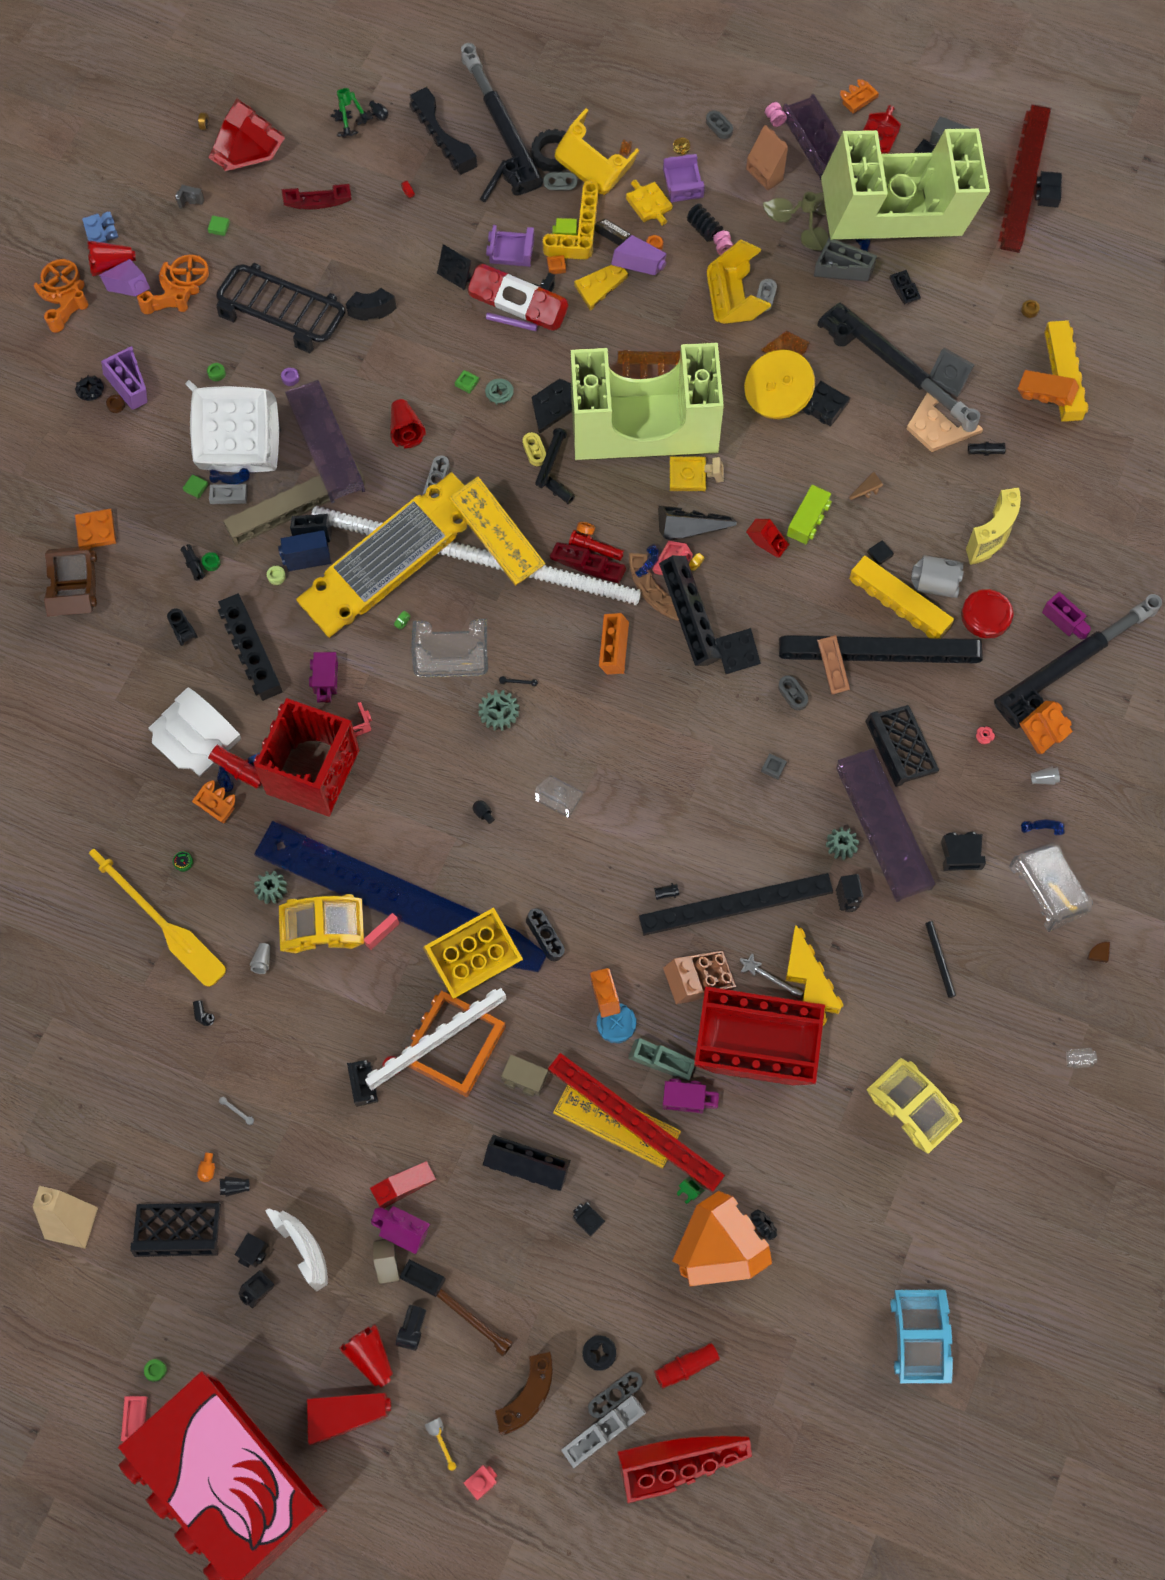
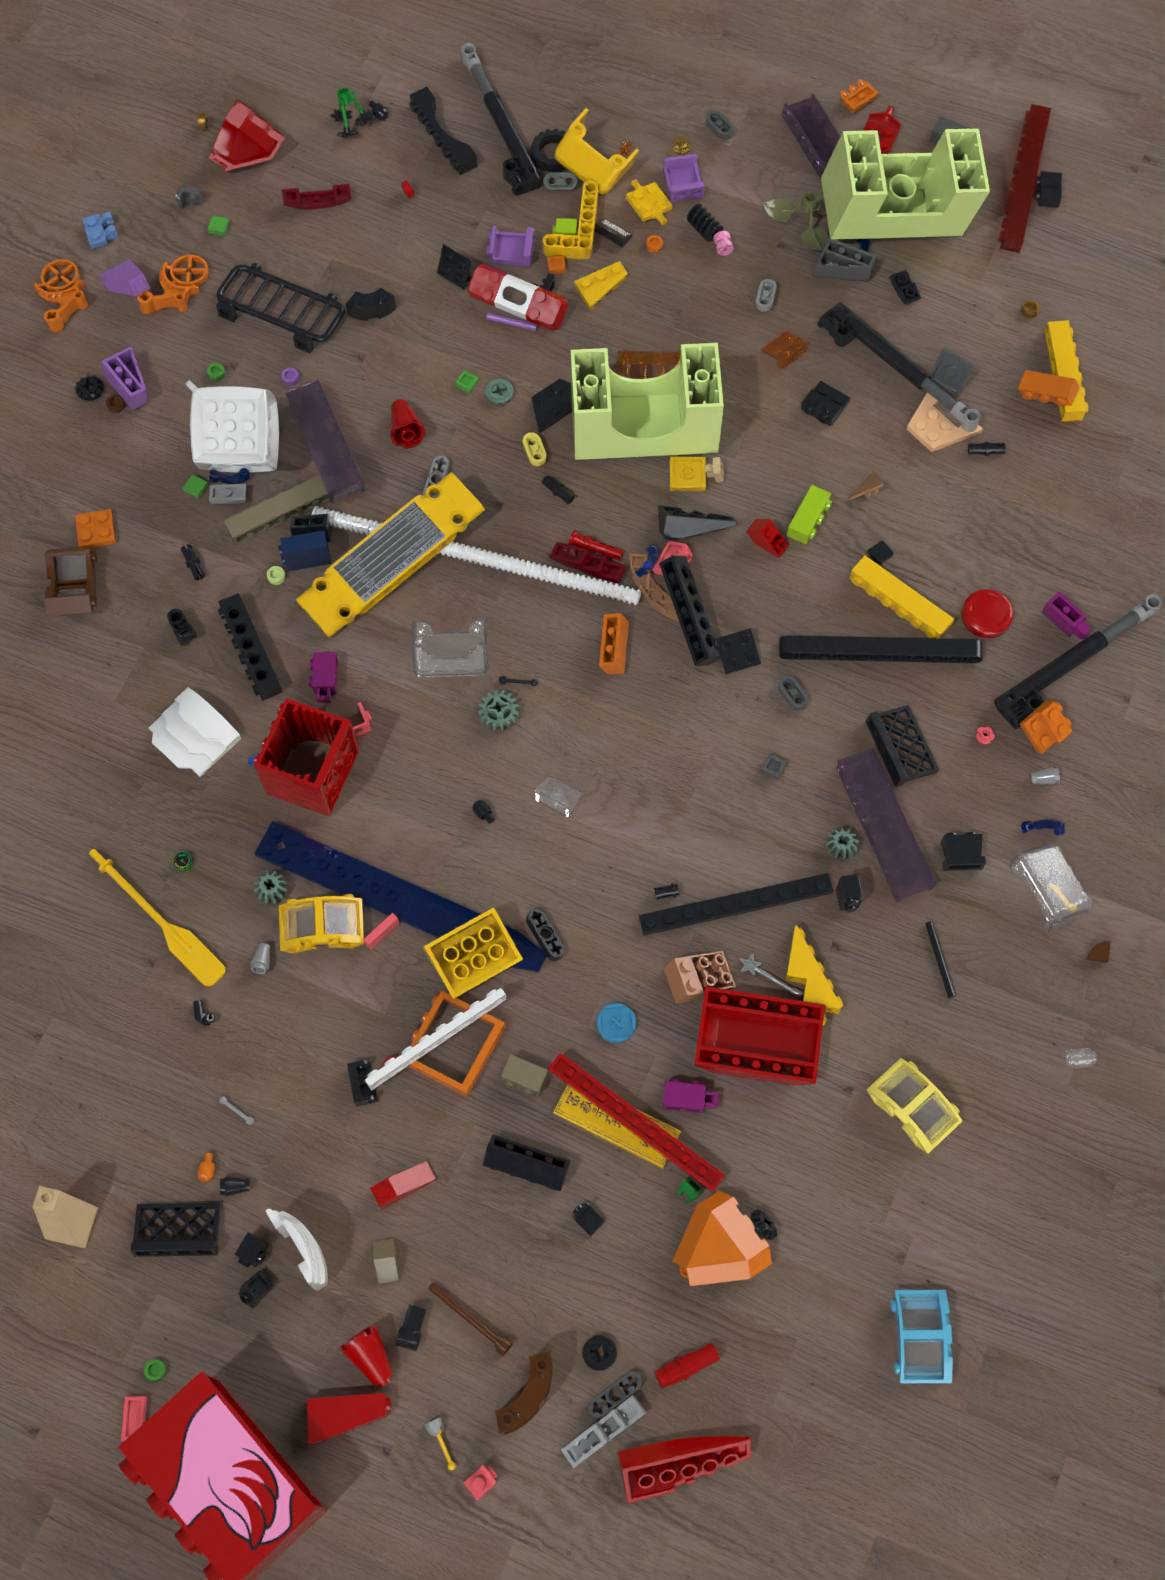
red cone [87,241,136,276] -> none
orange plate [192,780,235,824] -> none
green tile [201,552,221,571] -> none
red piece [208,744,262,789] -> none
clear blue arm [217,766,234,792] -> none
magenta brick [371,1206,430,1254] -> none
bright green tile [394,611,411,630] -> none
black tile [399,1259,446,1297] -> none
yellow tile [449,477,545,586] -> none
black bar [480,160,505,202] -> none
black axle [535,428,567,488] -> none
orange tile [576,522,595,535] -> none
orange brick [590,968,621,1017] -> none
medium lavender slope [611,235,667,275] -> none
sand green slope [628,1038,695,1080] -> none
yellow tile [689,553,704,571] -> none
yellow windscreen [707,240,771,324] -> none
yellow plate [744,350,815,419] -> none
nougat slope [746,125,788,190] -> none
bright pink wheel [765,102,787,127] -> none
nougat tile [817,635,850,695] -> none
light grey cylinder [911,555,963,598] -> none
black tile [914,139,936,153] -> none
light yellow window [966,488,1021,565] -> none

